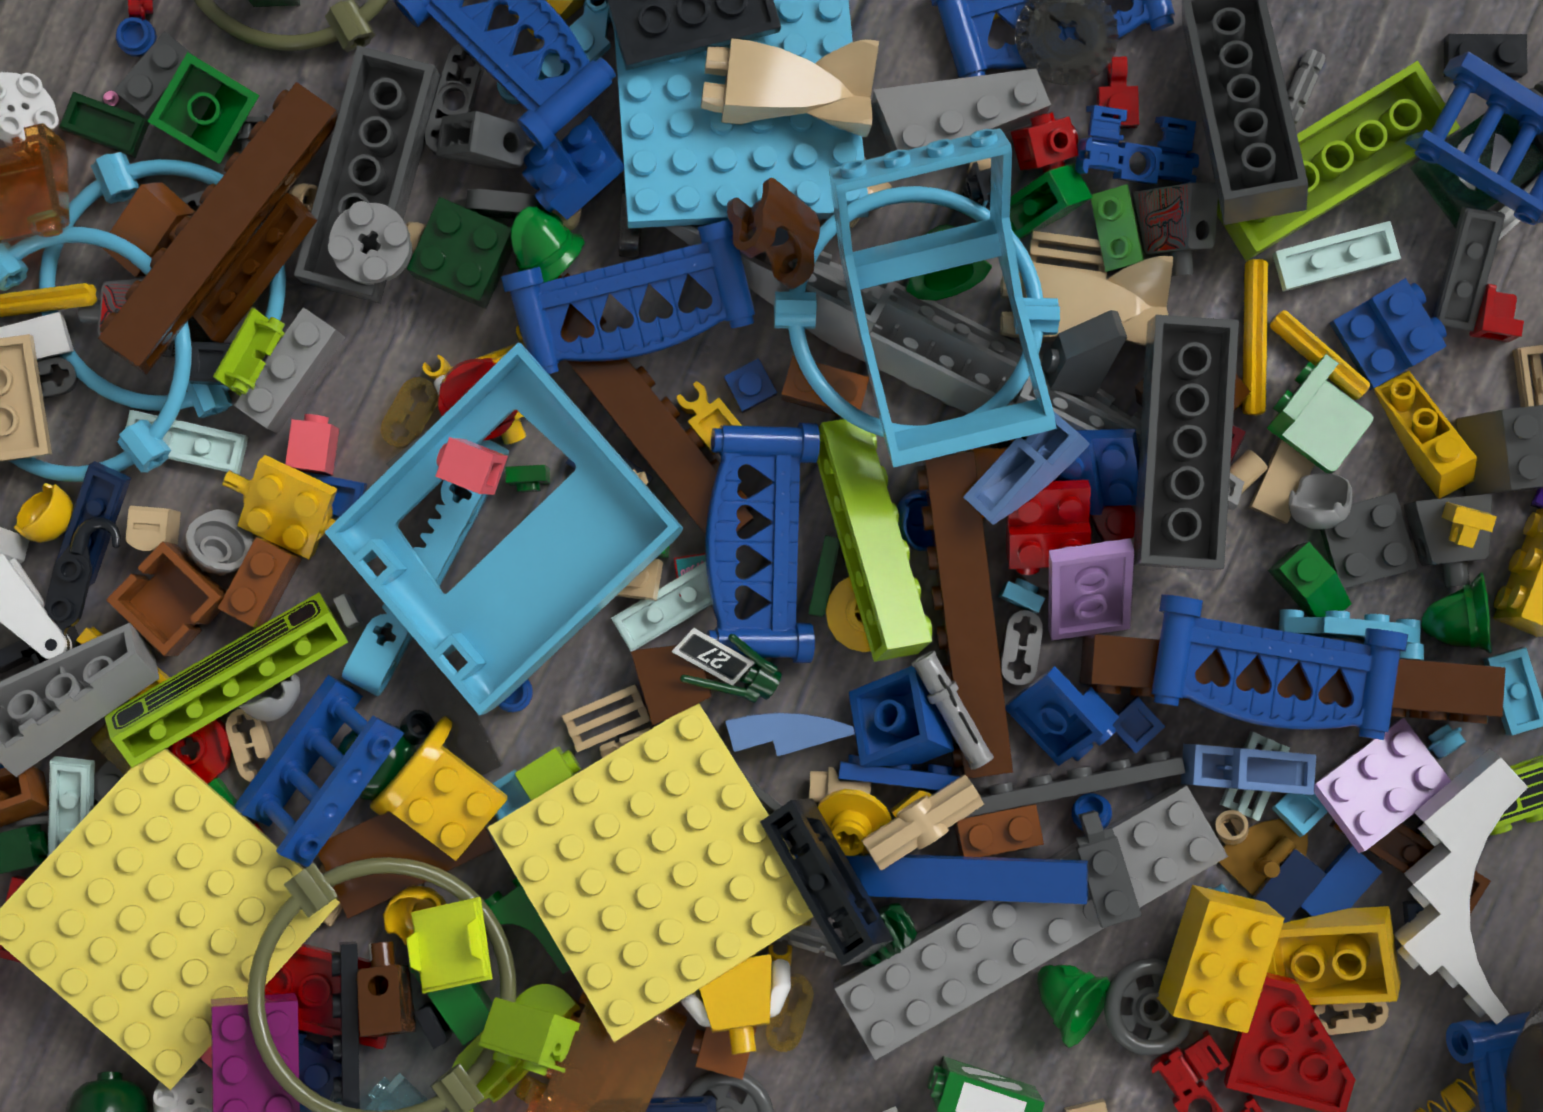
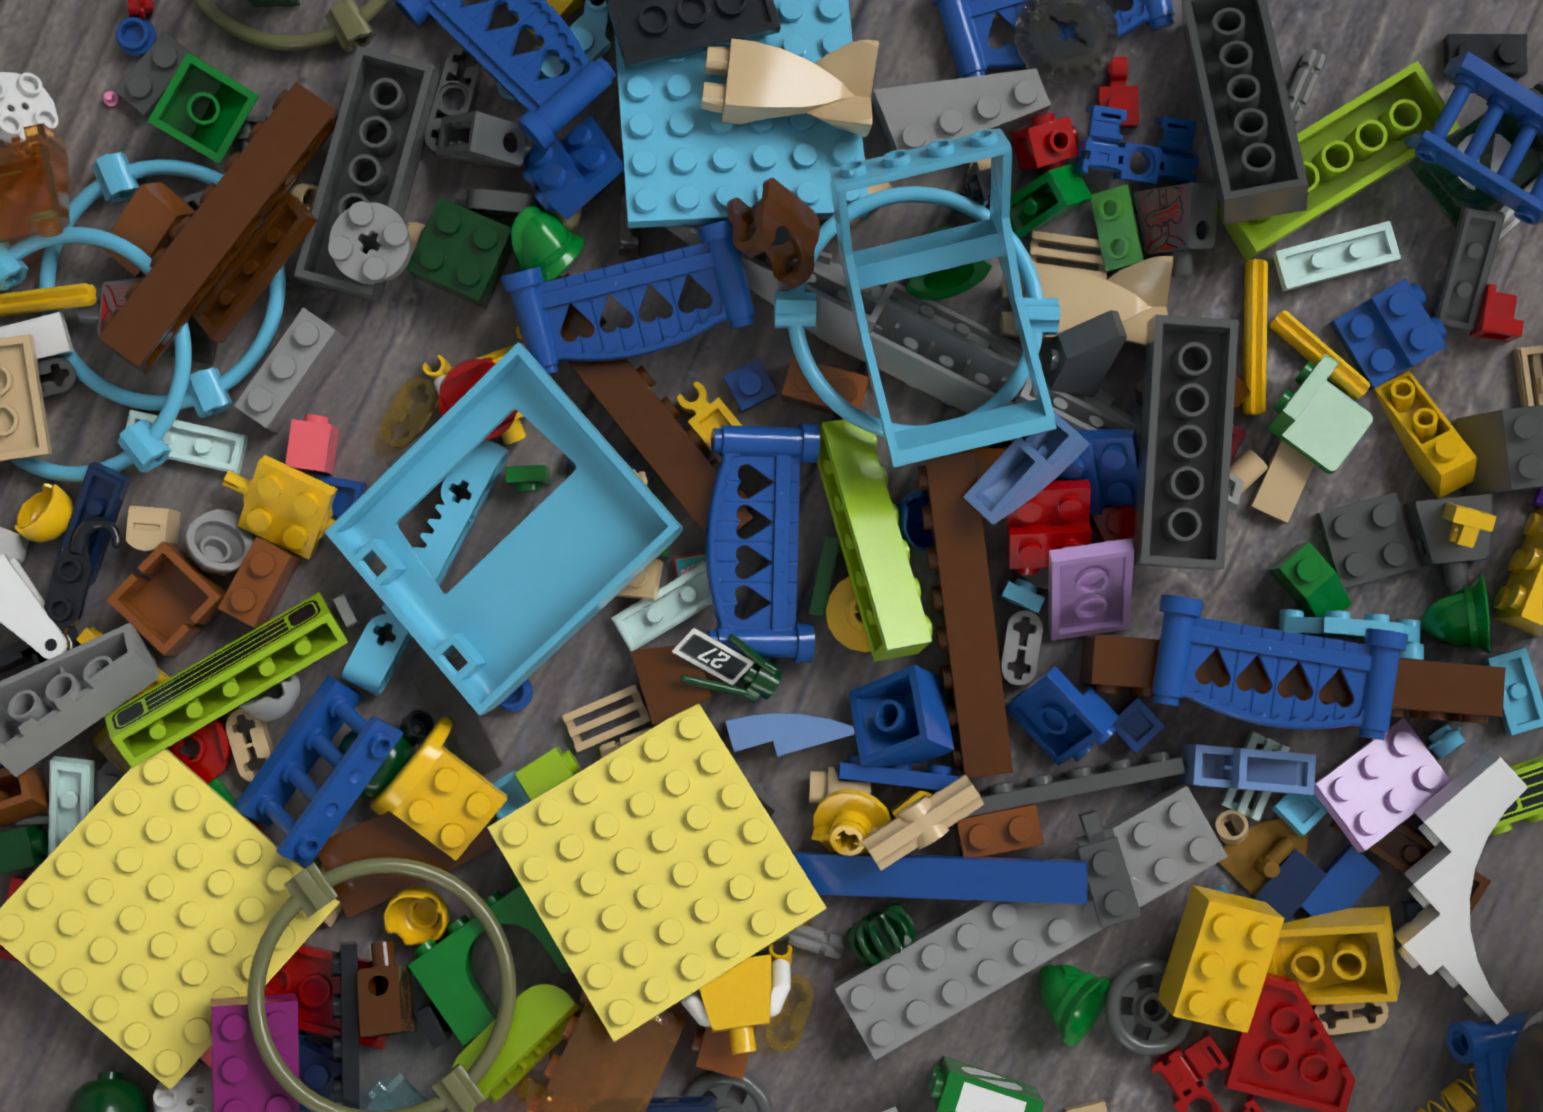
dark green tile [59,92,150,158] -> none
black tile [189,342,232,385] -> none
lime hinge [213,308,285,396] -> none
neon yellow piece [406,897,493,994] -> none
coral brick [435,437,508,495] -> none
lime hinge [478,997,581,1076] -> none
black brick [760,798,894,966] -> none
light grey pin [911,651,994,770] -> none
blue plate [1072,793,1112,831] -> none
light grey hair [1288,473,1352,529] -> none

